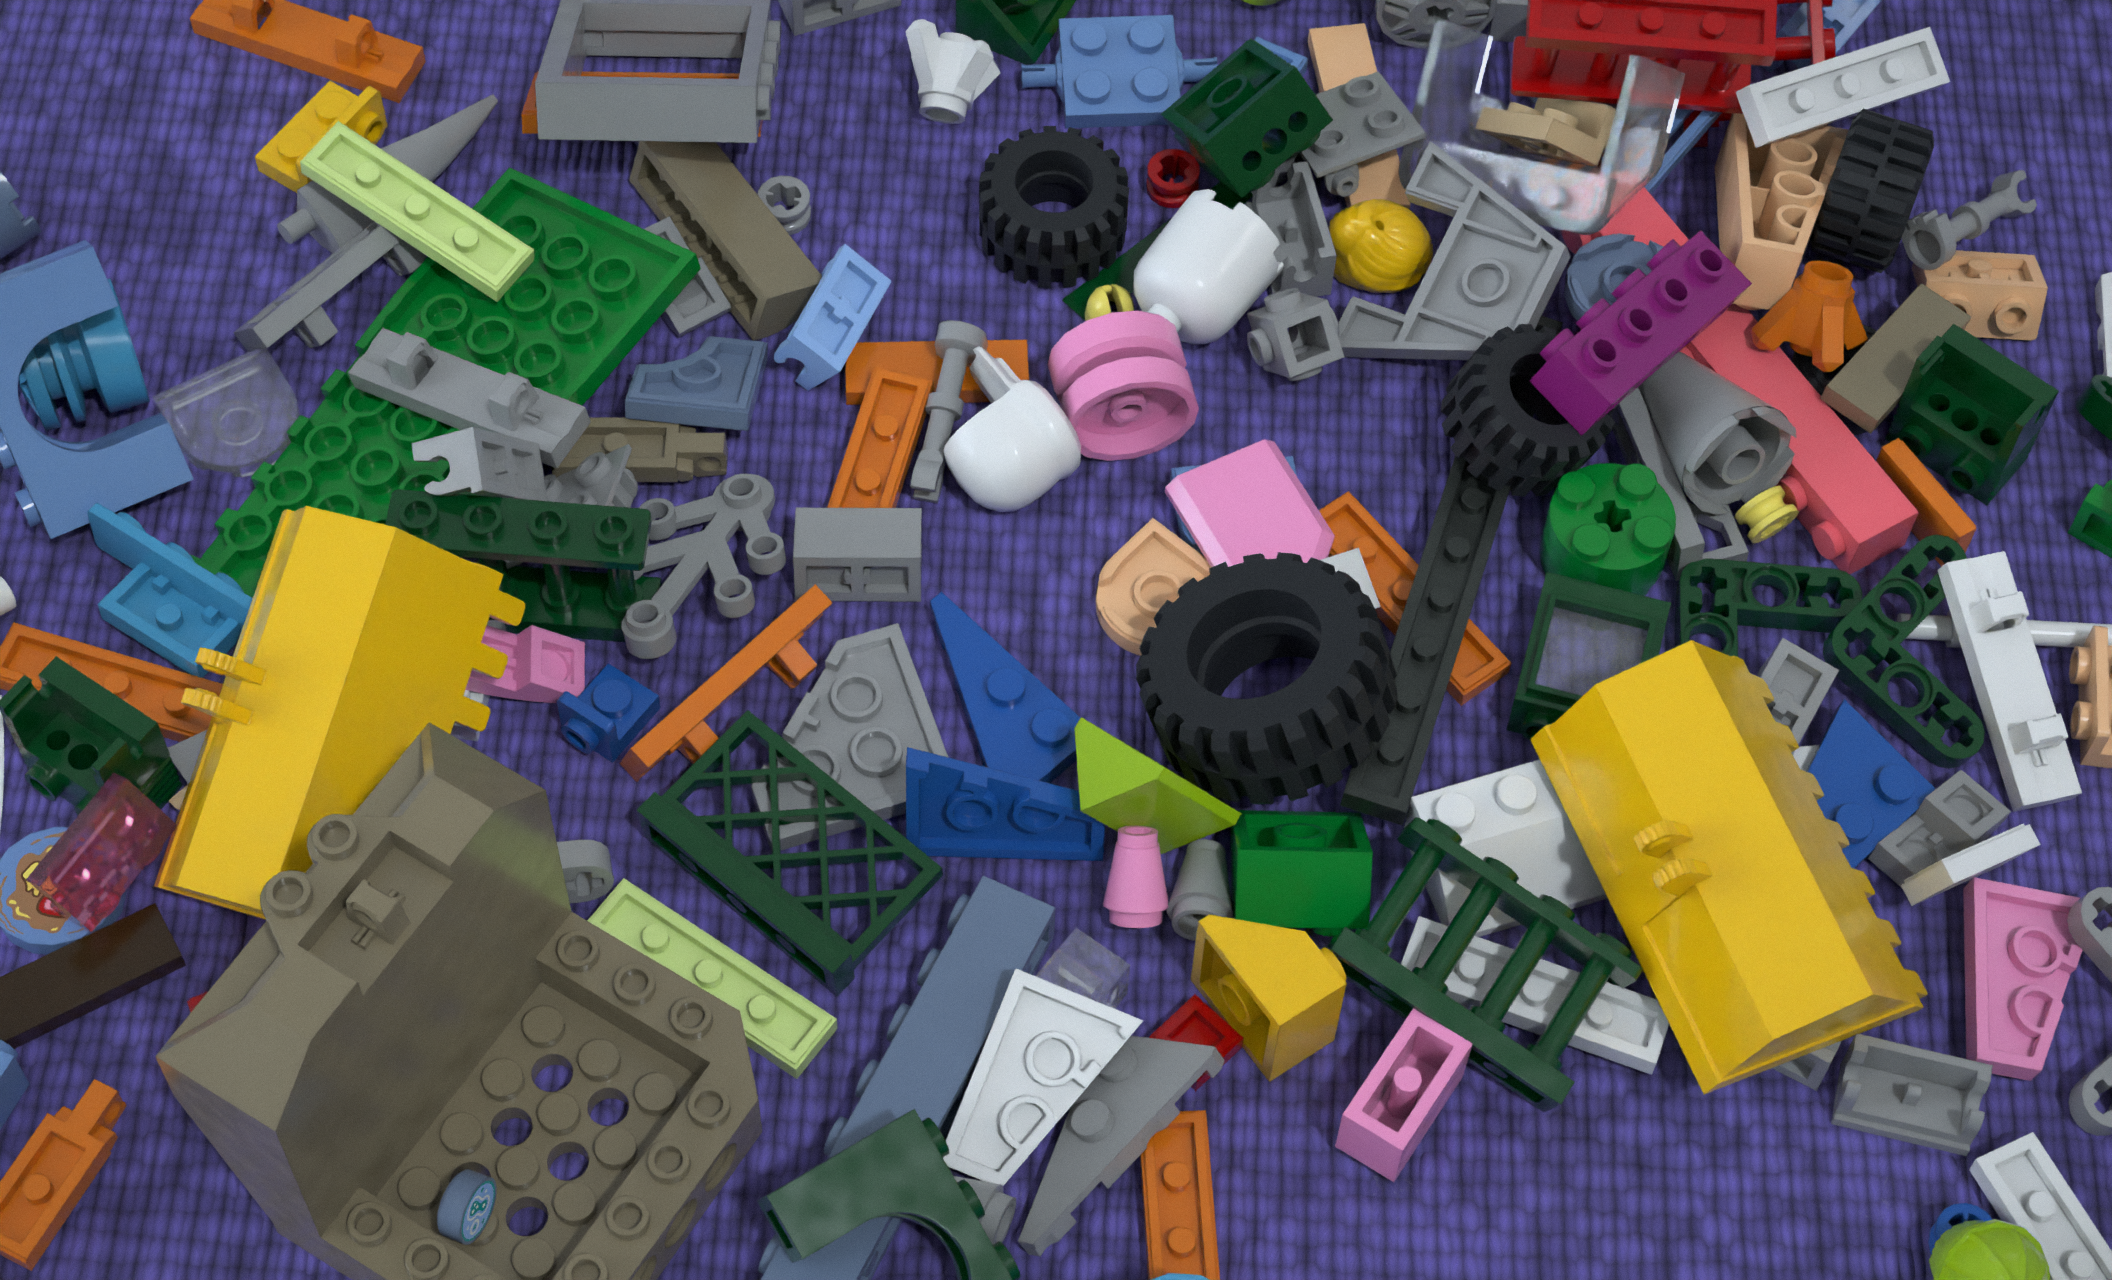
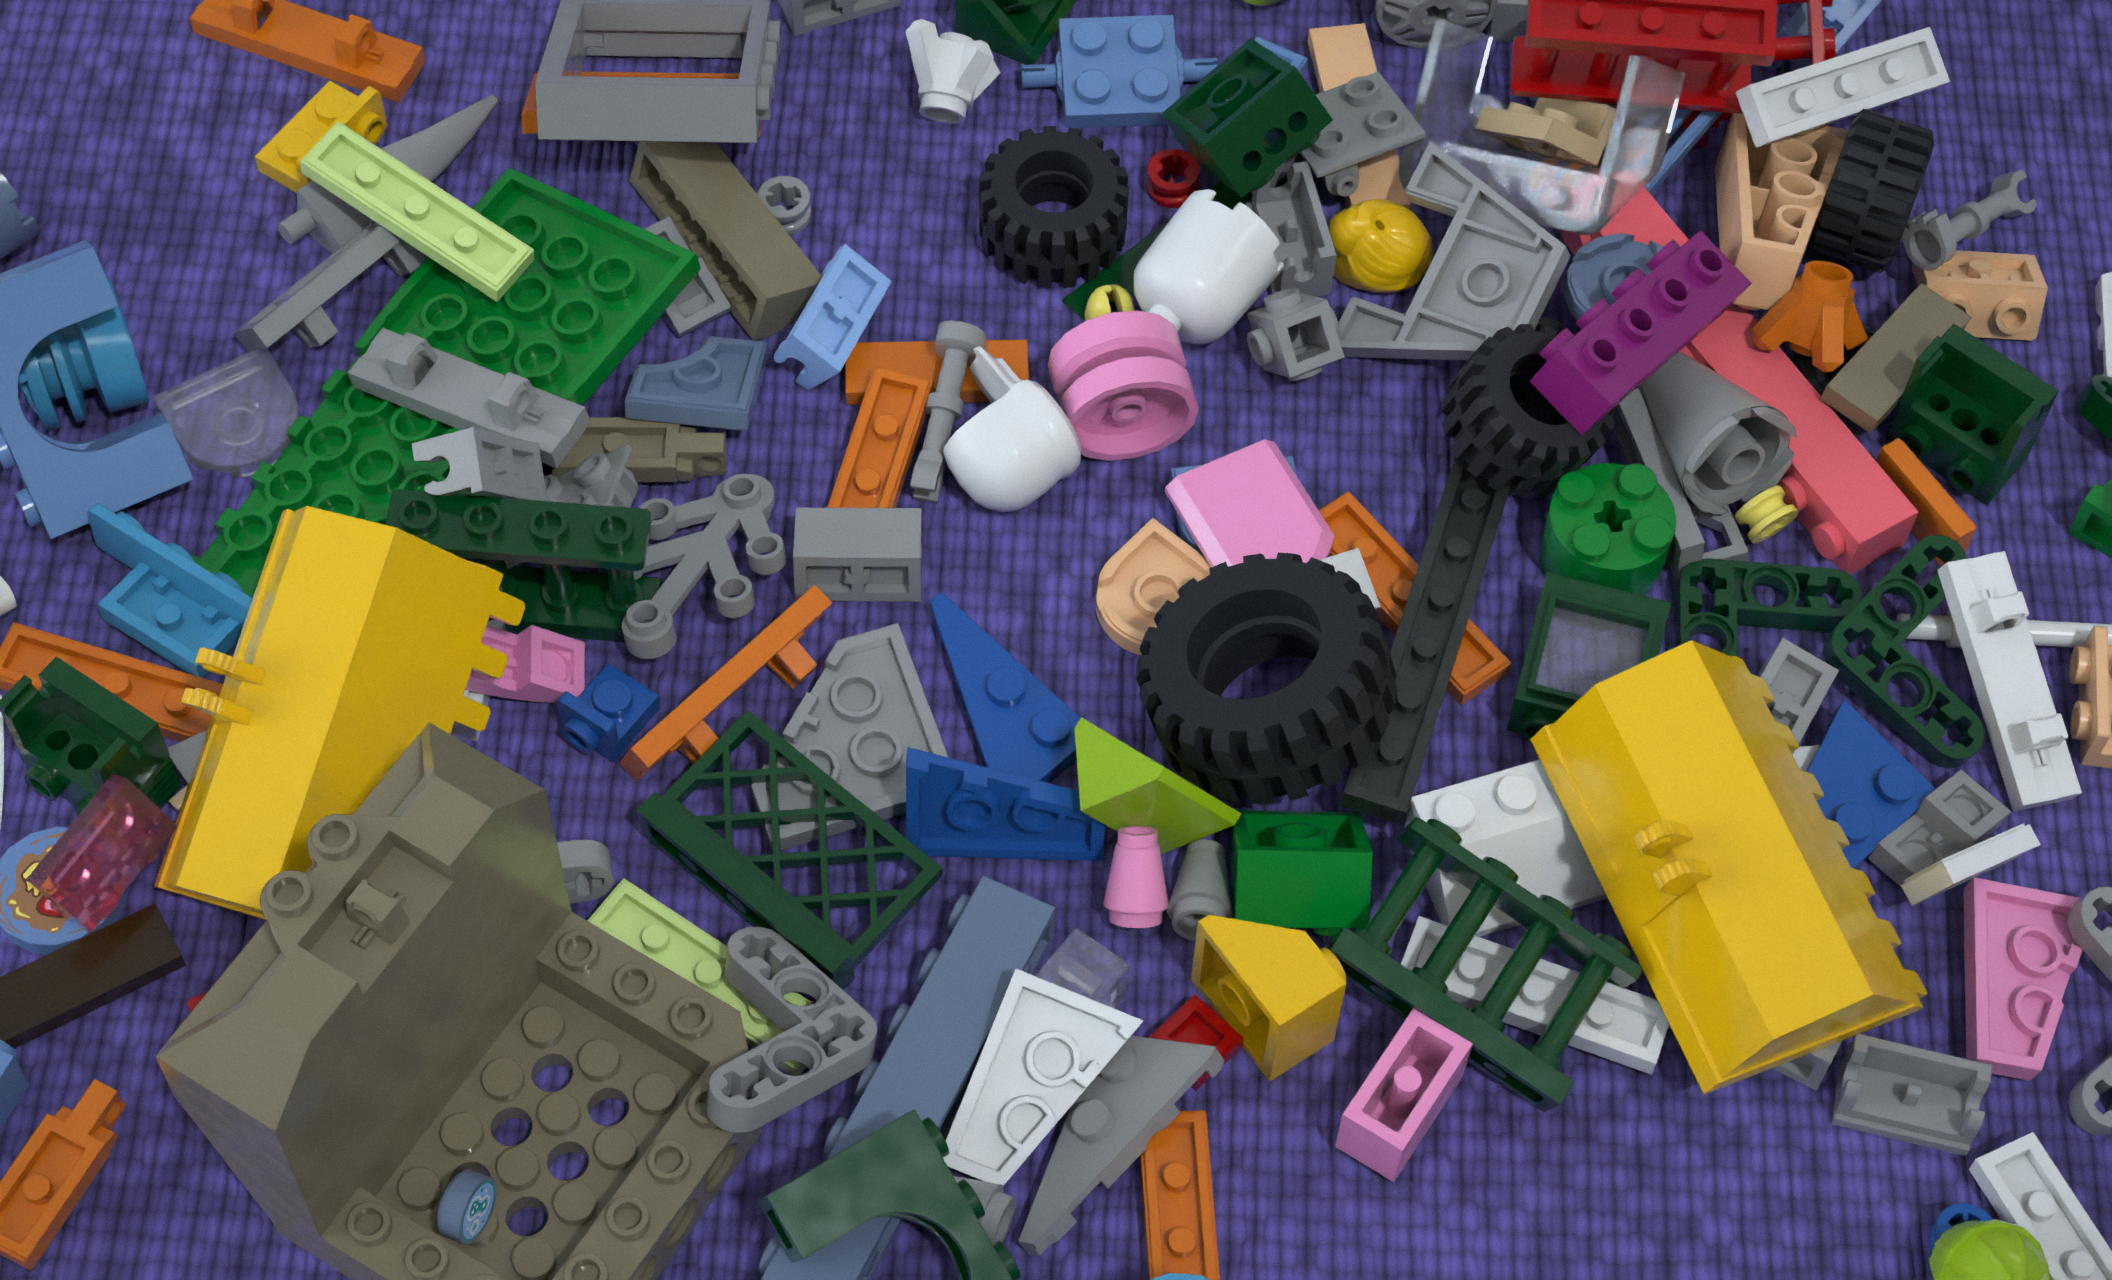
none -> light grey beam [706,927,878,1133]

